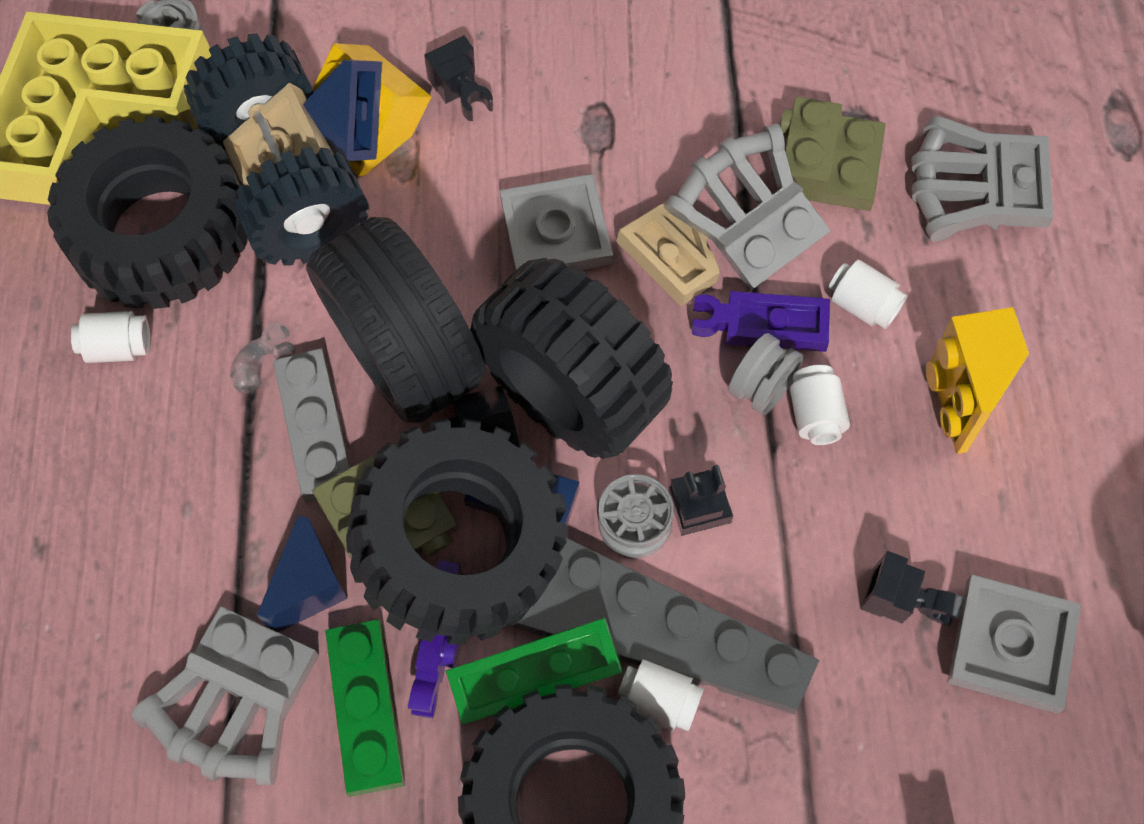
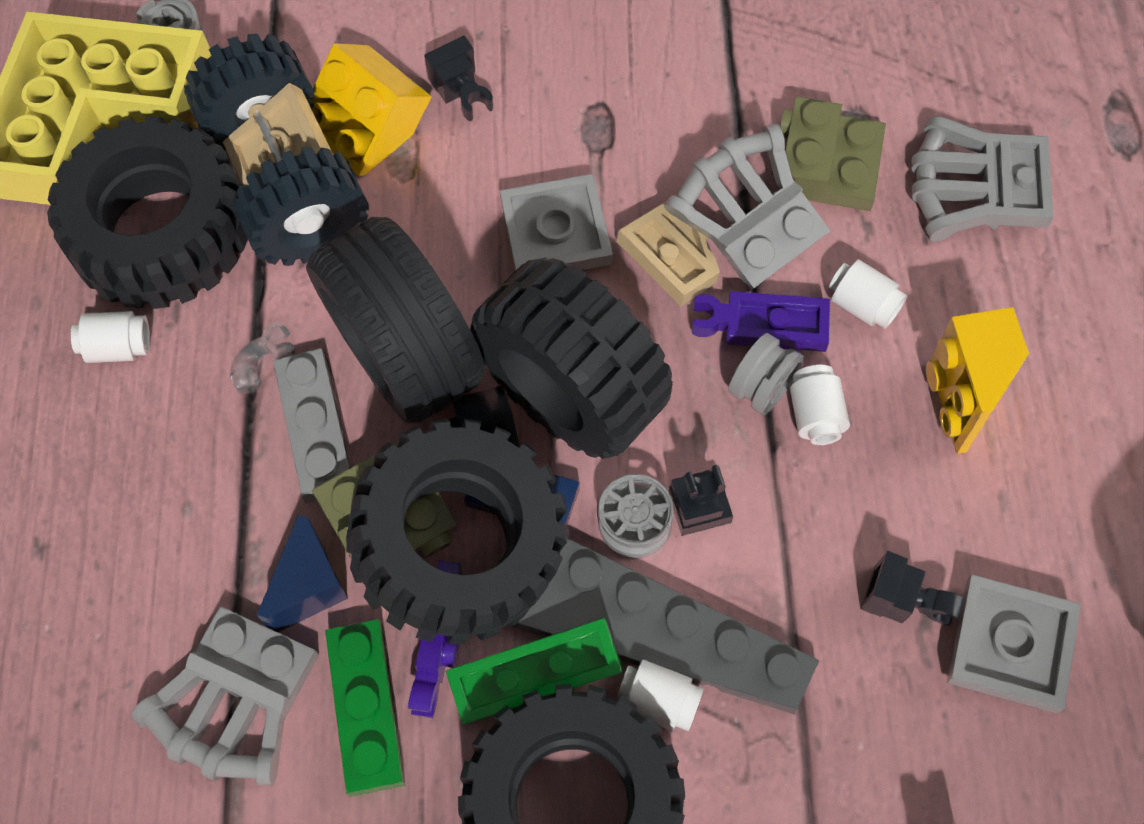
dark blue slope [303,60,382,161] -> none

